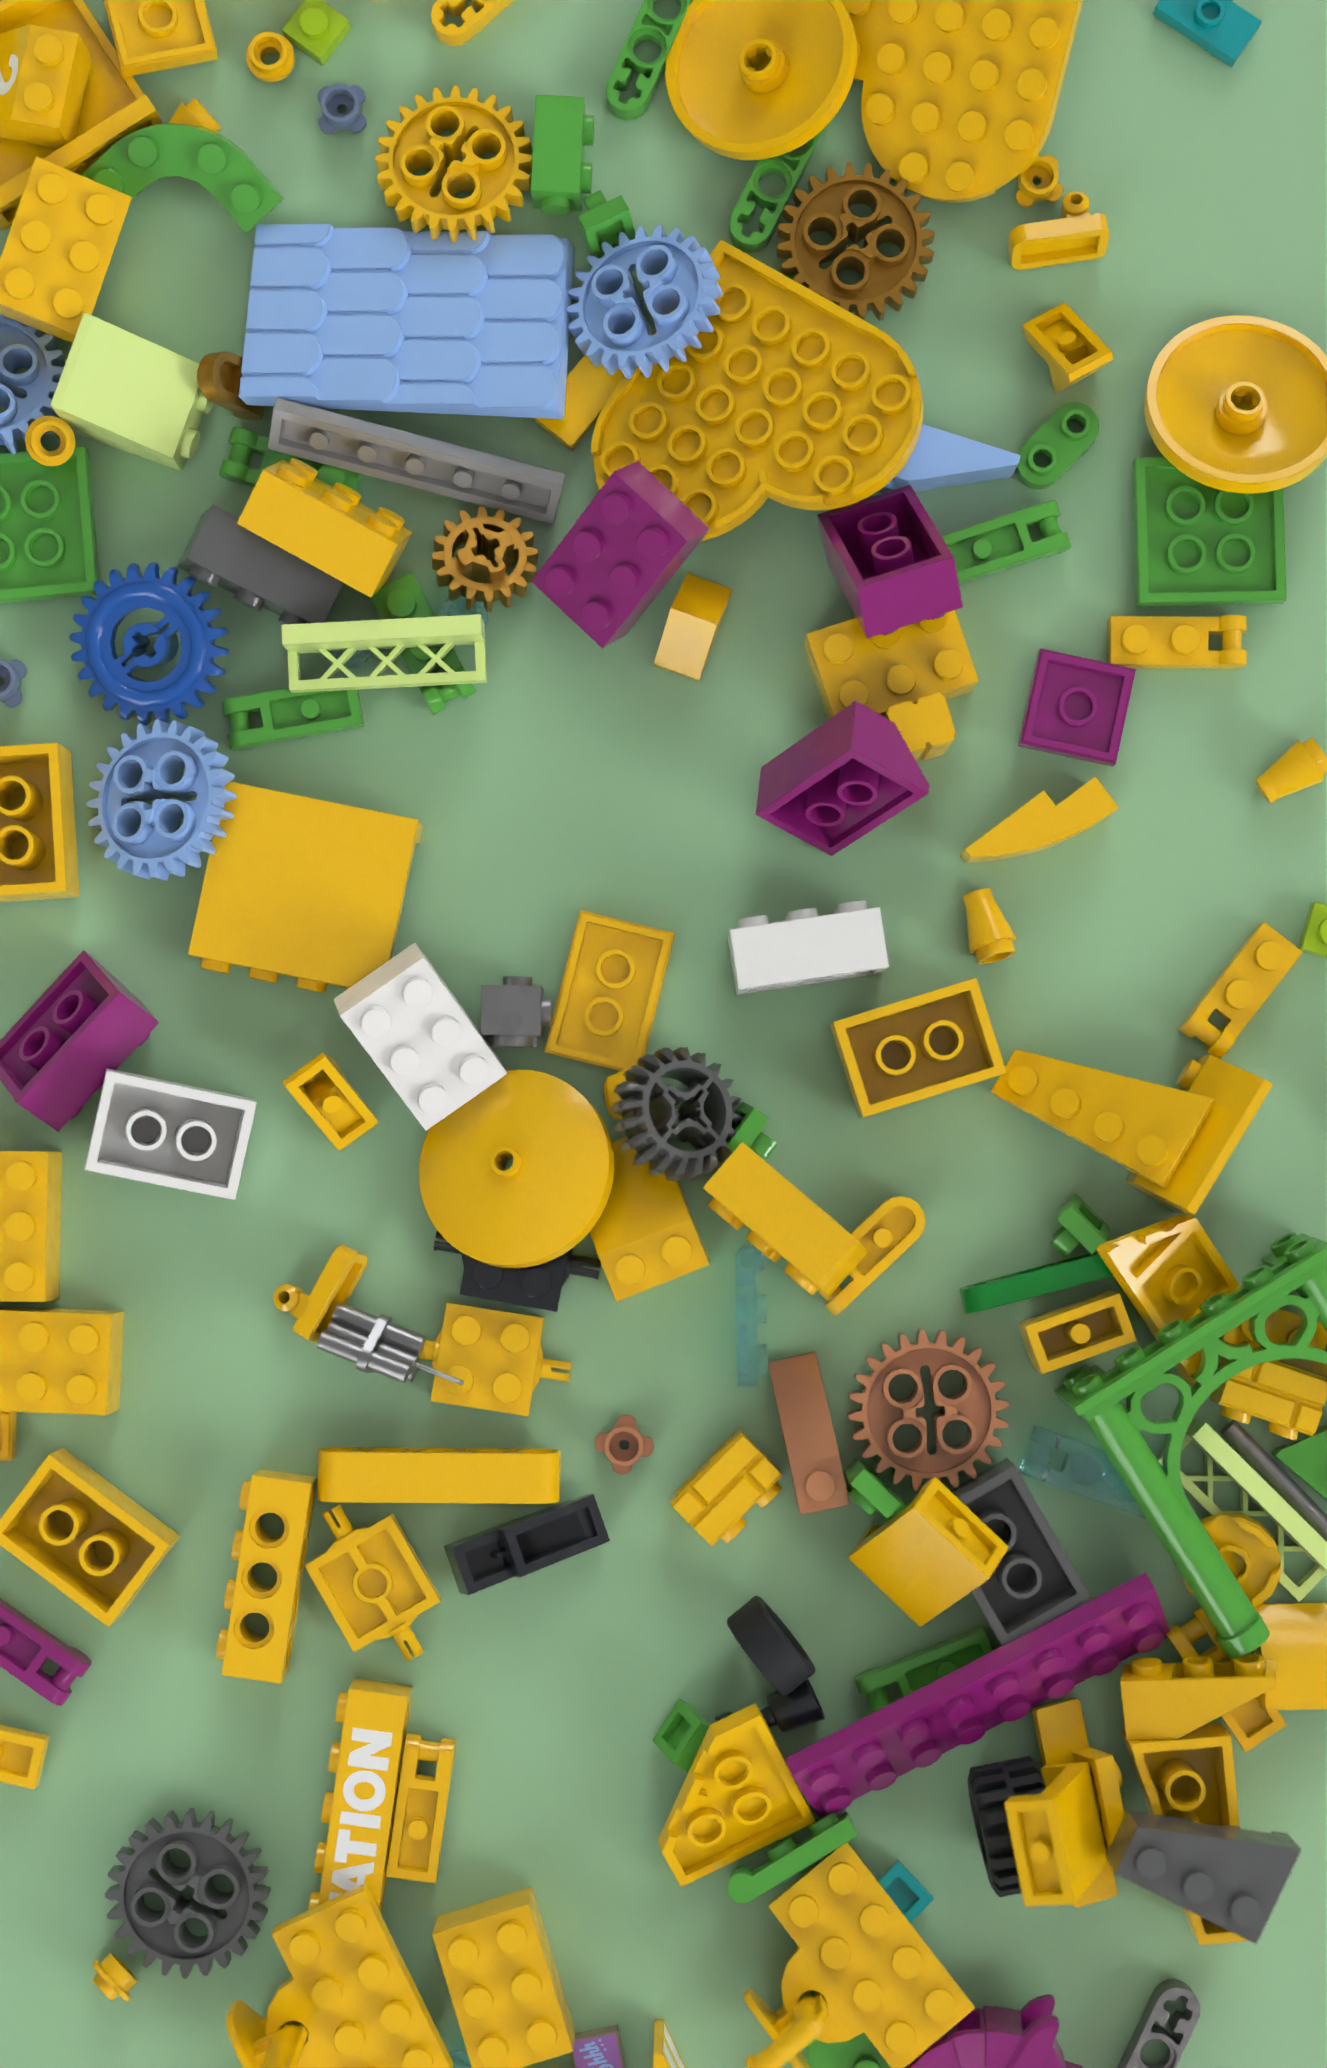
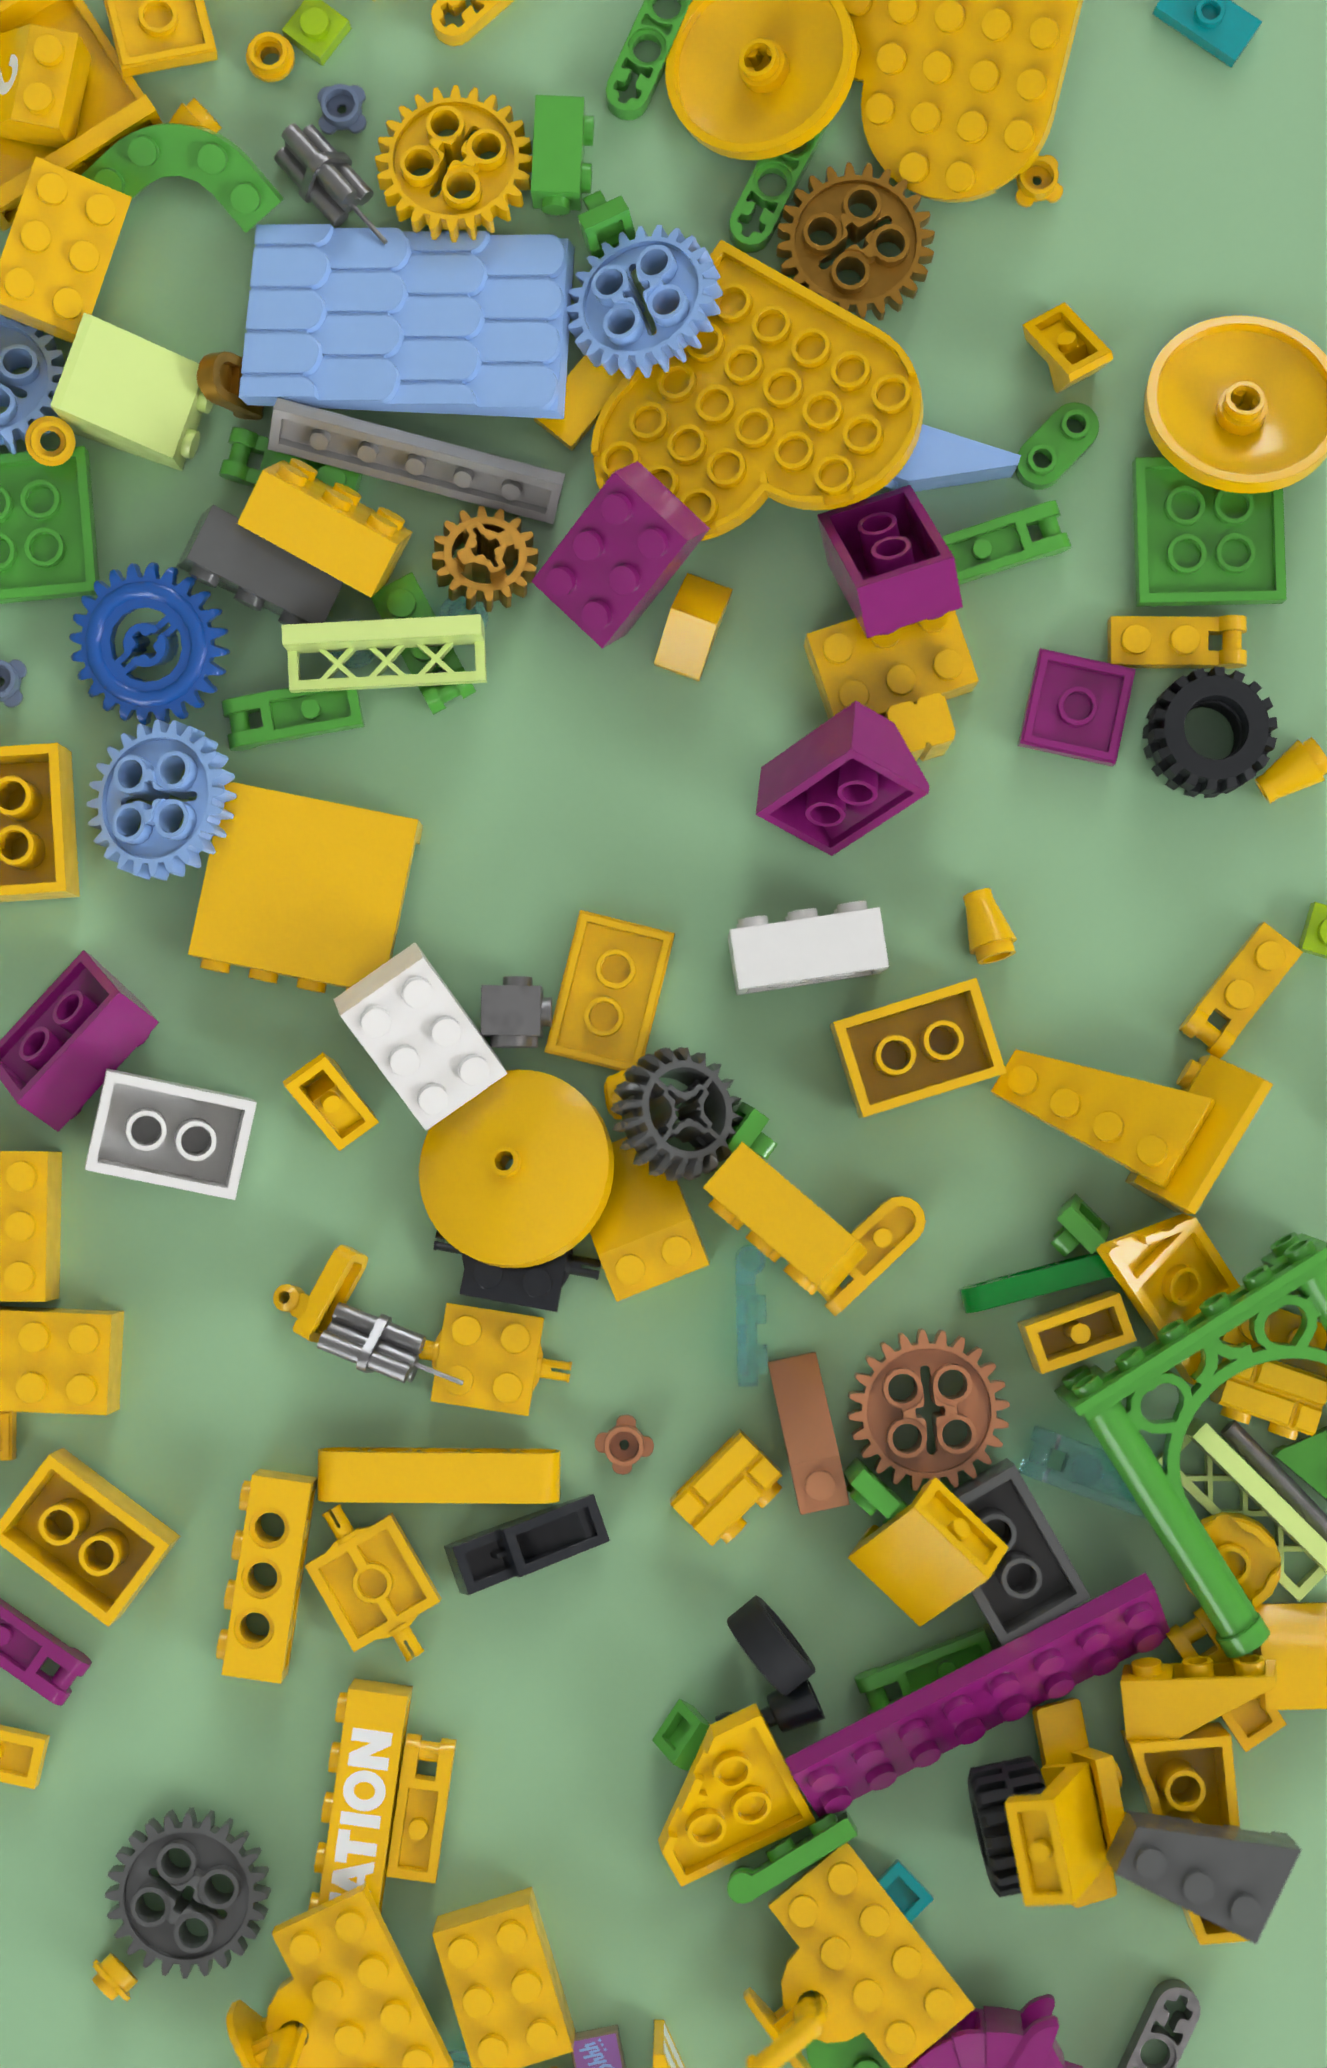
yellow slope [960,776,1119,863] -> none
yellow piece [1007,191,1110,270] -> none
none -> flat silver piece [274,123,388,244]
none -> black tyre [1142,667,1278,798]

